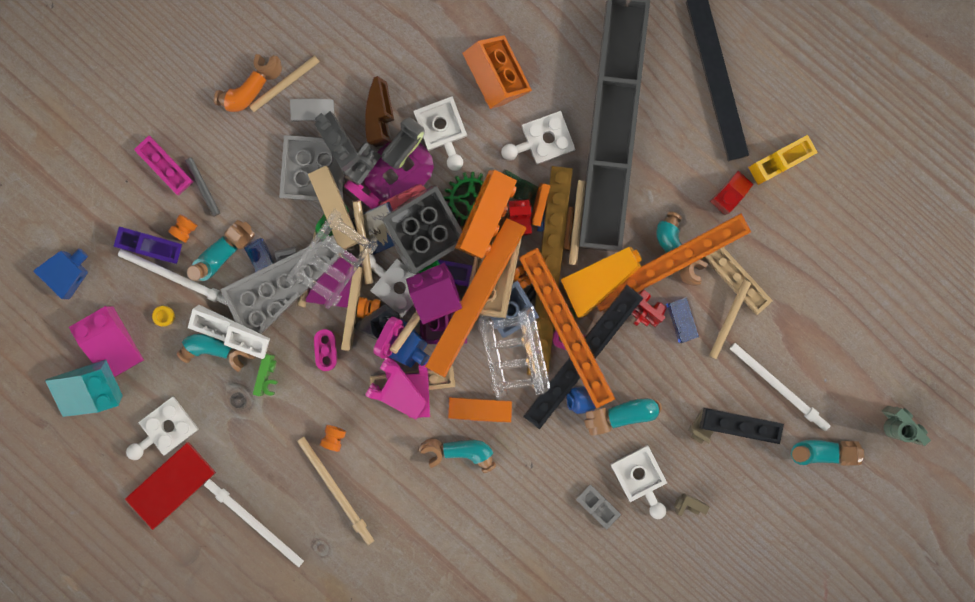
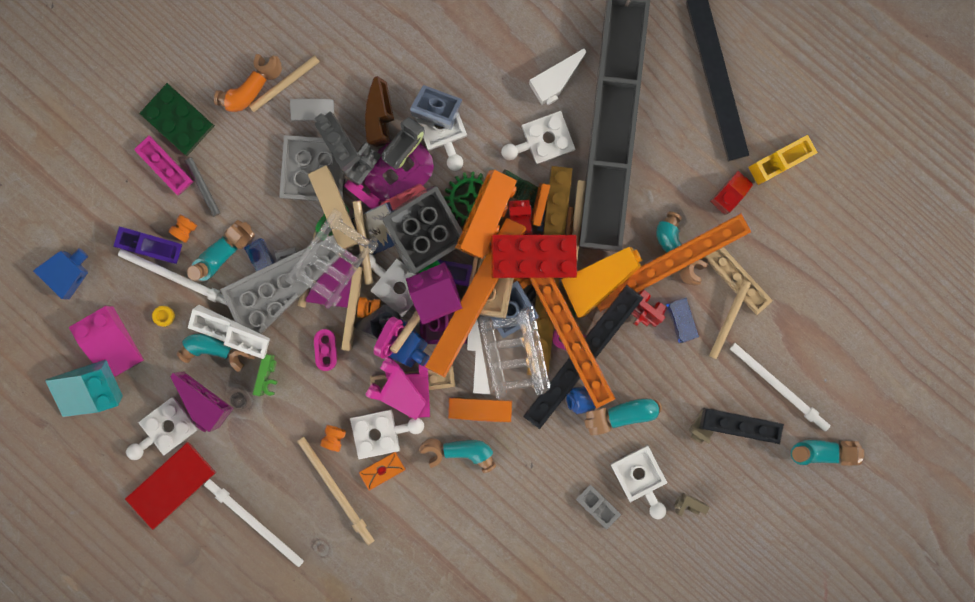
orange slope [462,35,532,109] -> none
sand green plate [882,405,931,446] -> none
none -> dark green plate [139,83,215,156]
none -> magenta slope [170,371,234,432]
none -> white plate [350,409,424,459]
none -> orange tile [359,452,406,491]
none -> sand blue slope [410,85,462,130]
none -> white slope [467,320,490,394]
none -> red plate [491,235,577,278]
none -> white slope [529,49,586,105]

